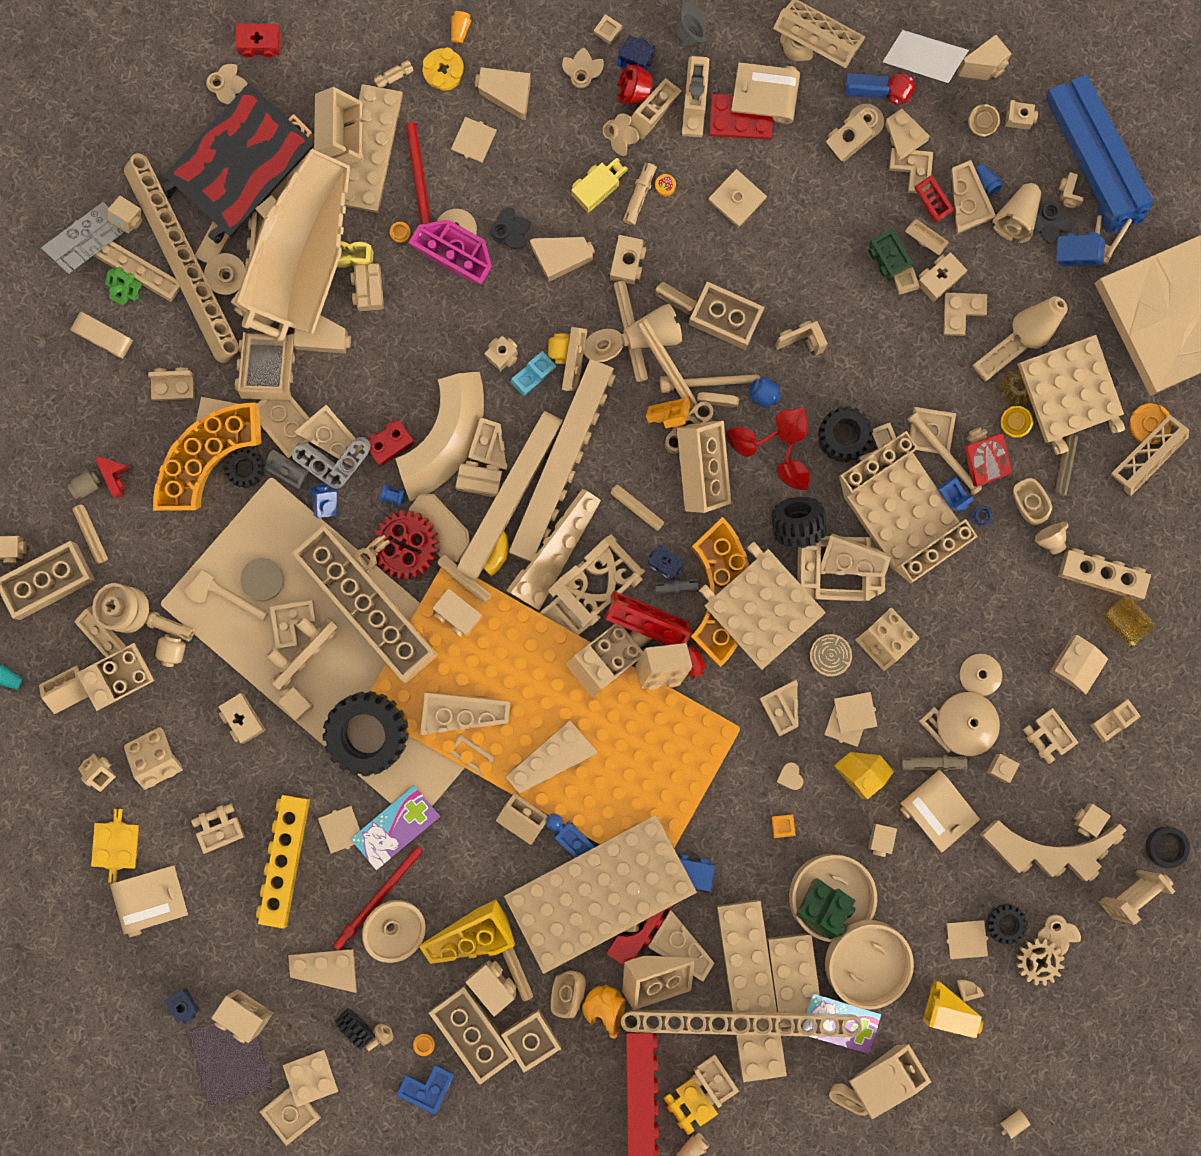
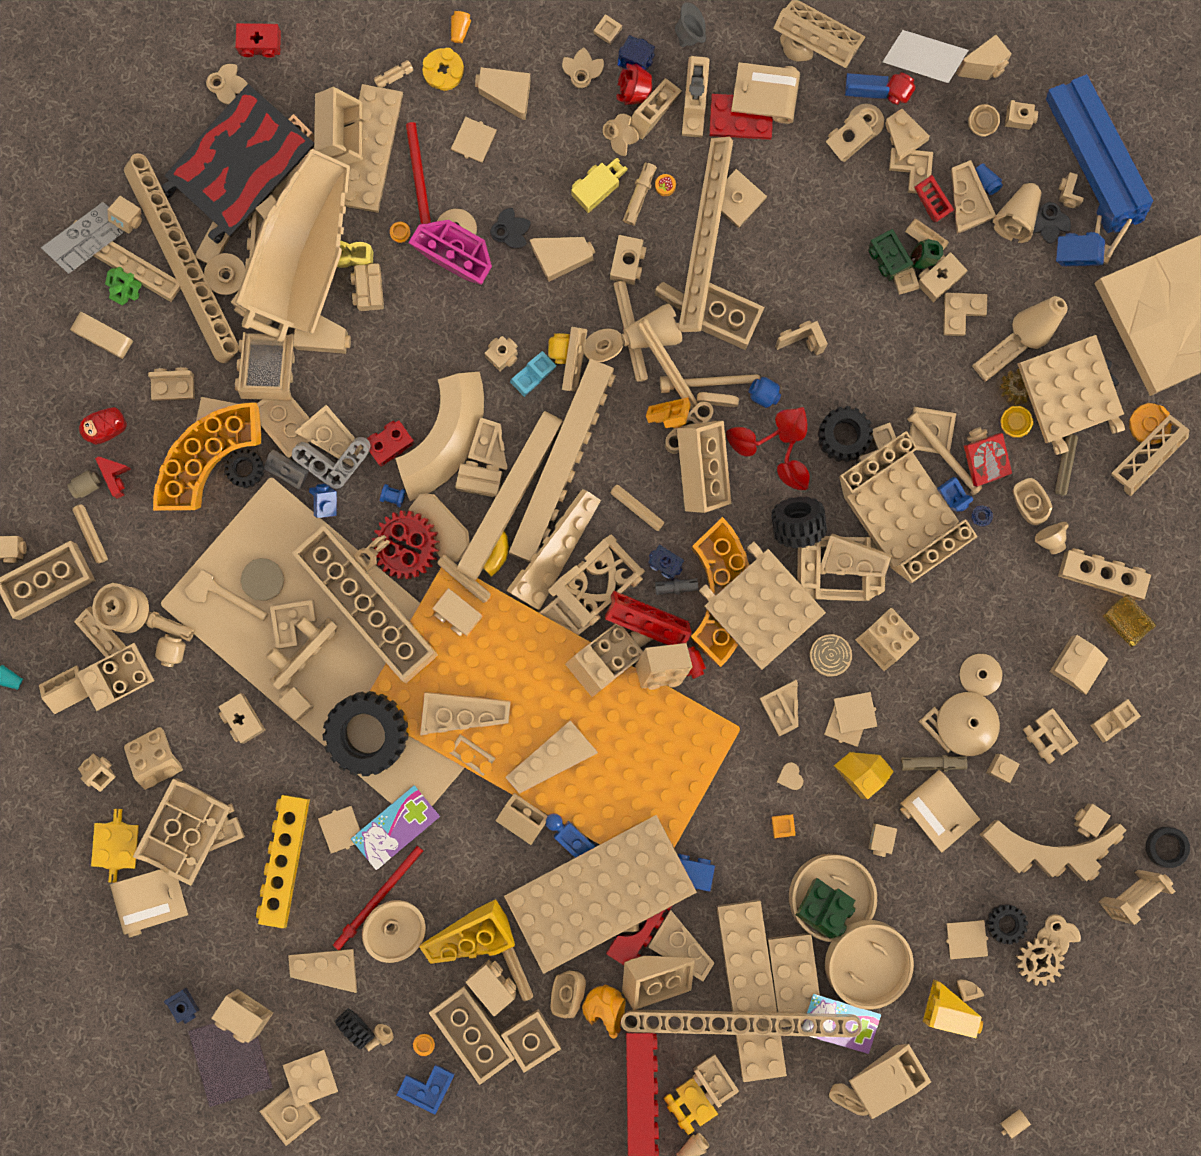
none -> red piece [79,407,127,445]
none -> tan piece [133,778,231,886]
none -> tan plate [678,137,733,332]
none -> dark green rock [910,239,943,269]

